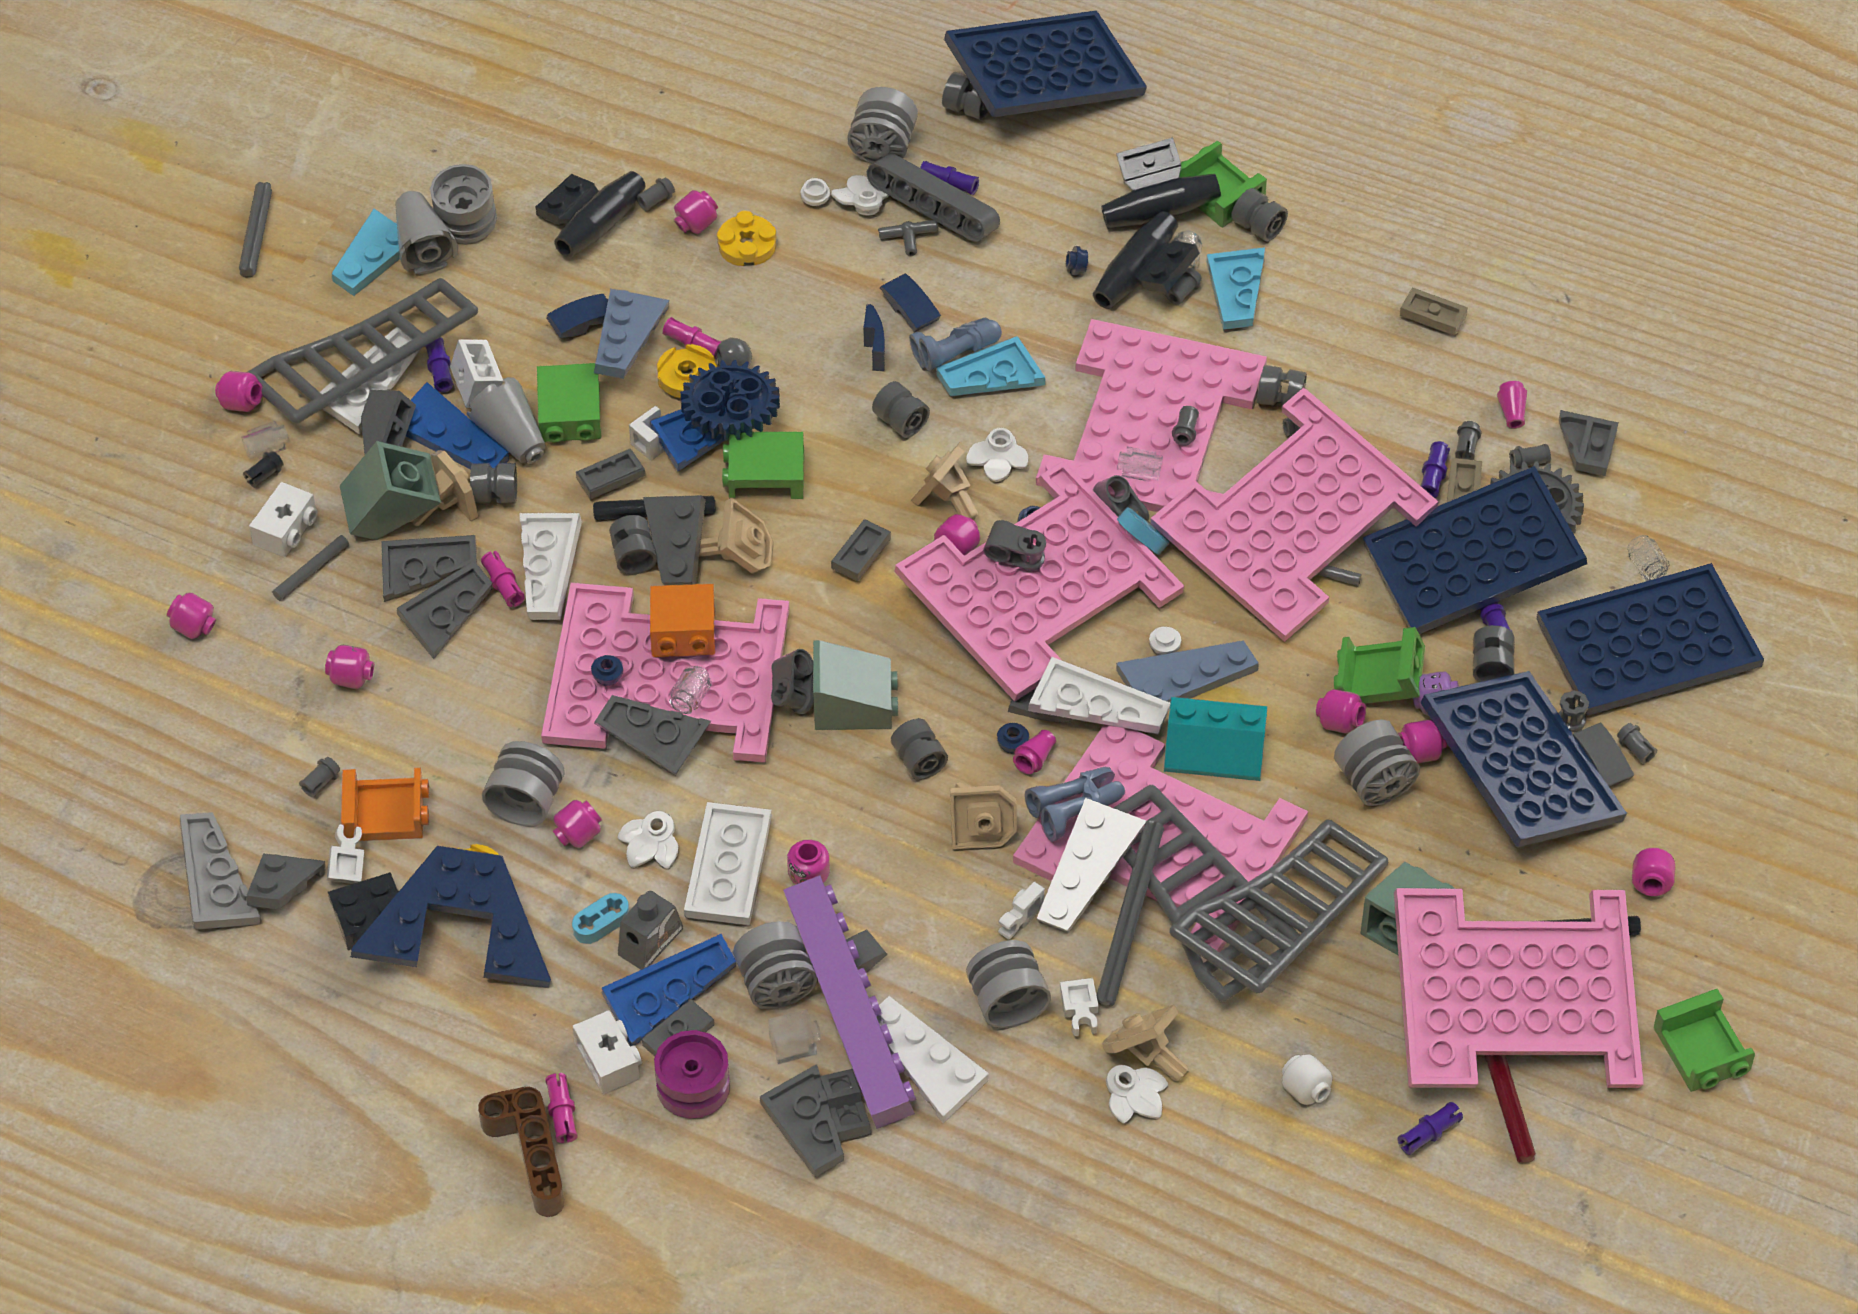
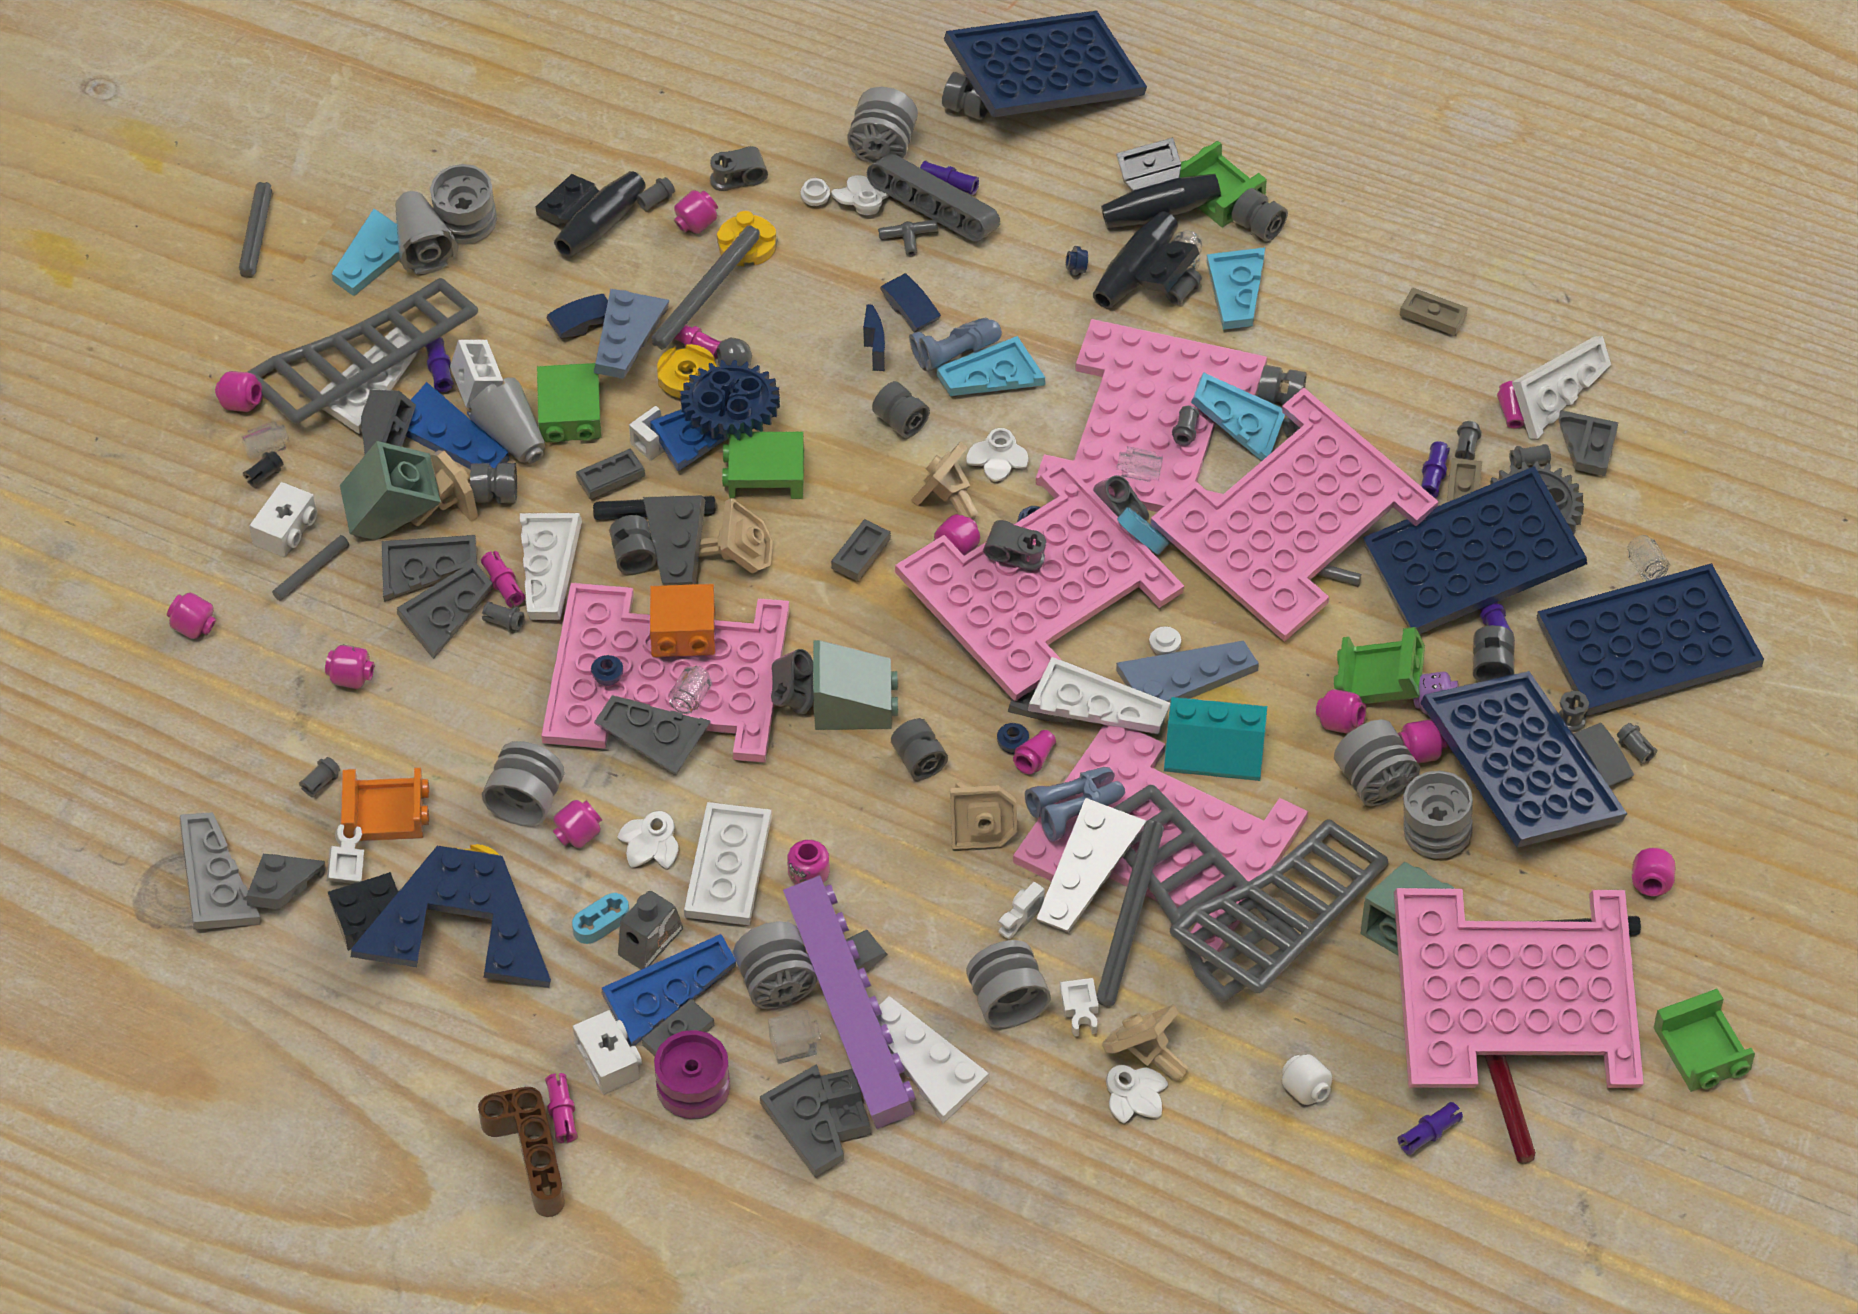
none -> dark grey pin [482,601,524,632]
none -> dark grey axle [652,225,760,350]
none -> dark grey piece [710,146,768,191]
none -> medium azure wing [1191,372,1285,461]
none -> light grey wheel [1403,771,1473,859]
none -> white wing [1512,336,1611,439]

